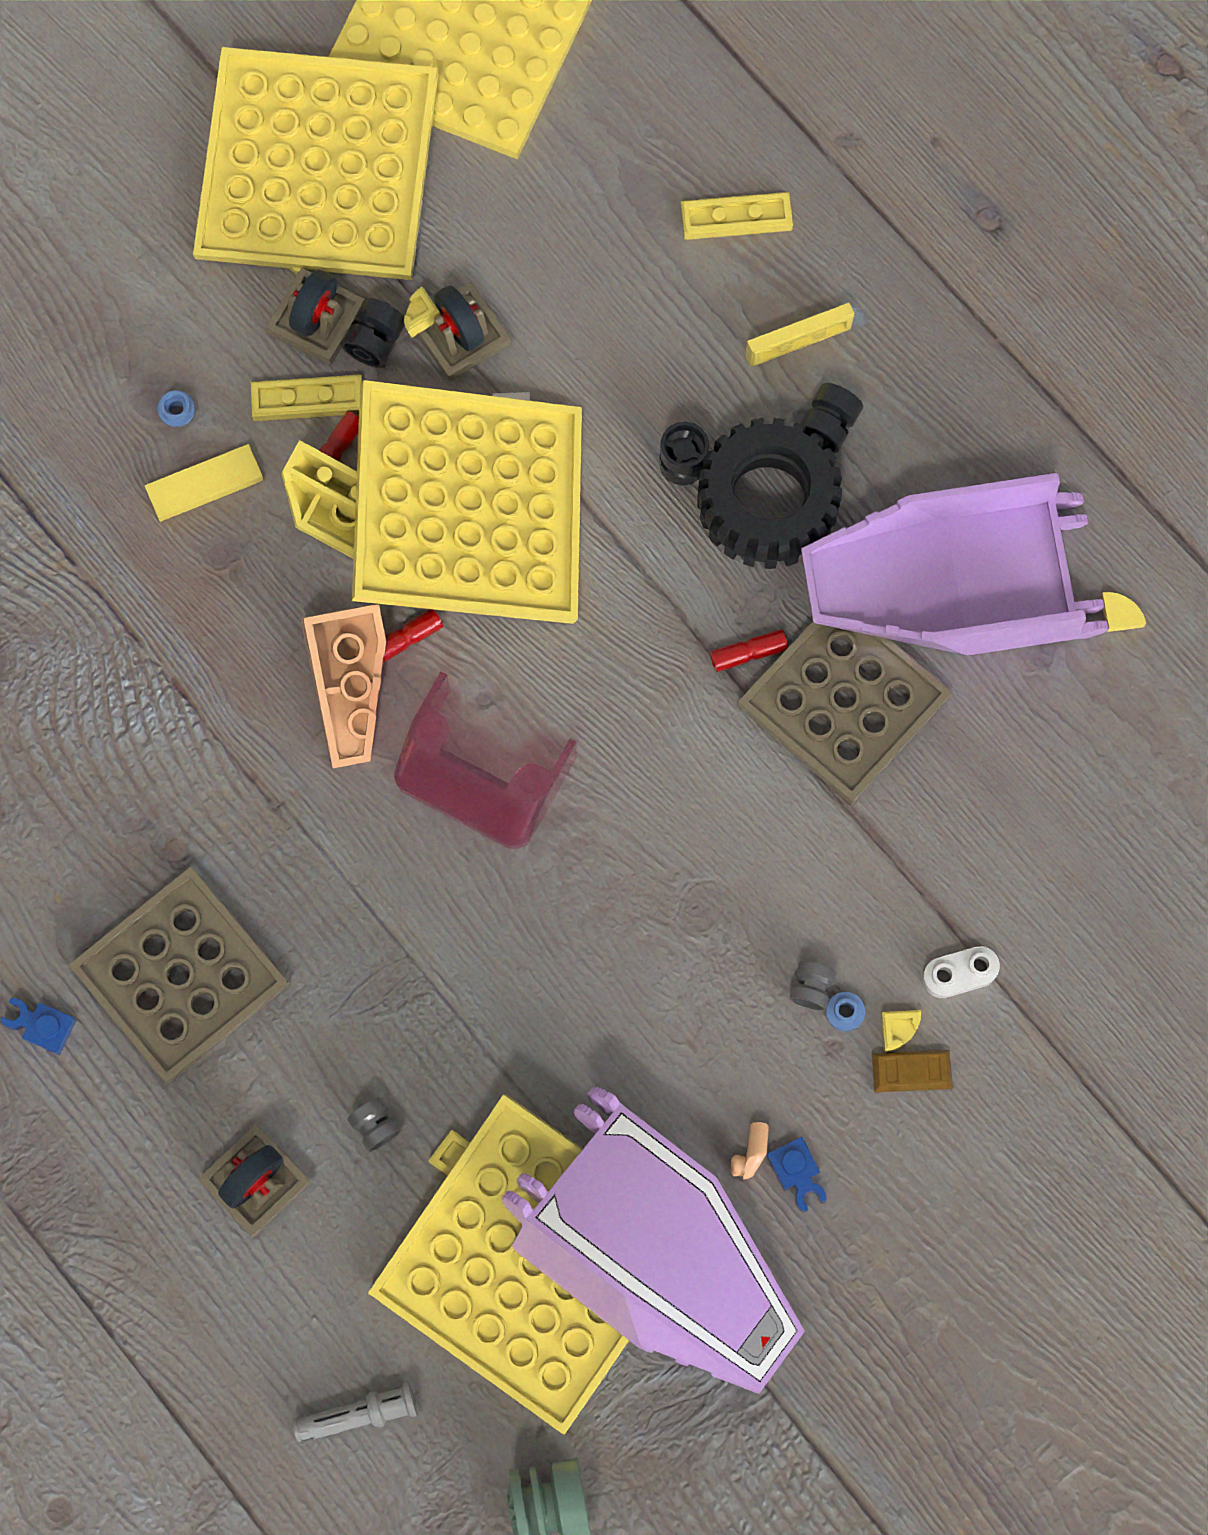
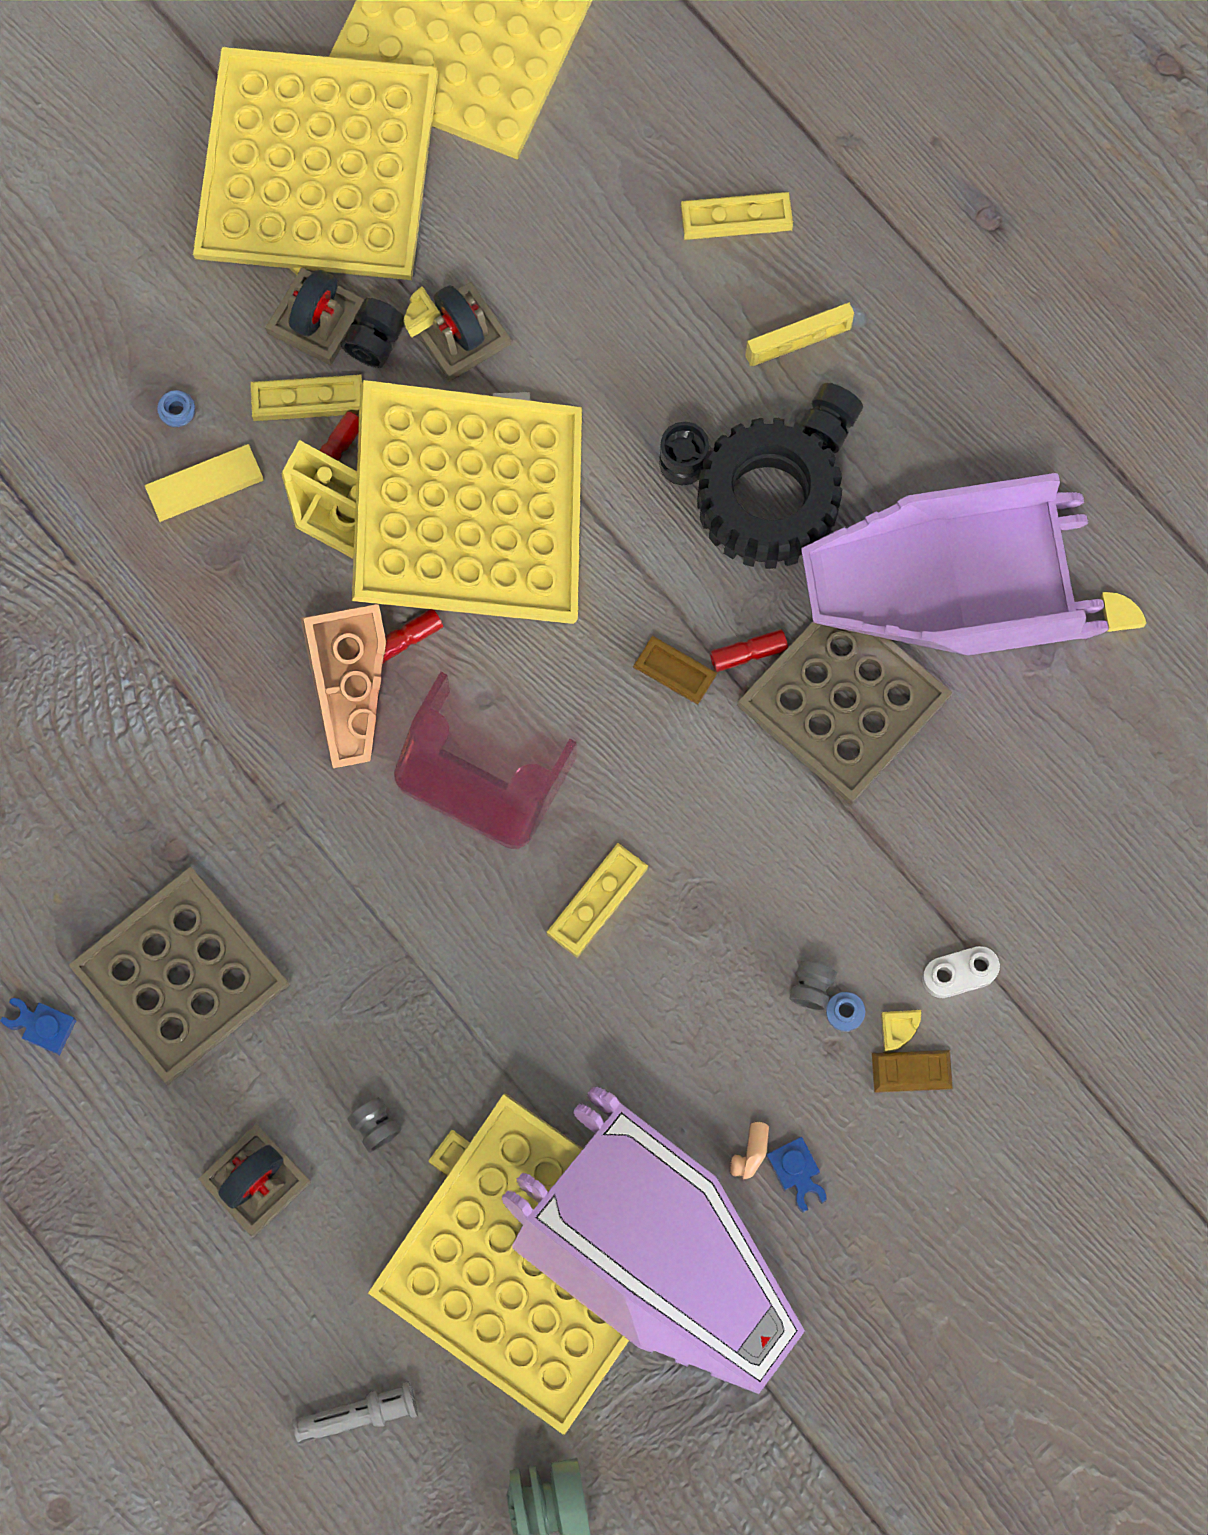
none -> light yellow tile [547,843,648,958]
none -> pearl gold tile [633,635,717,705]

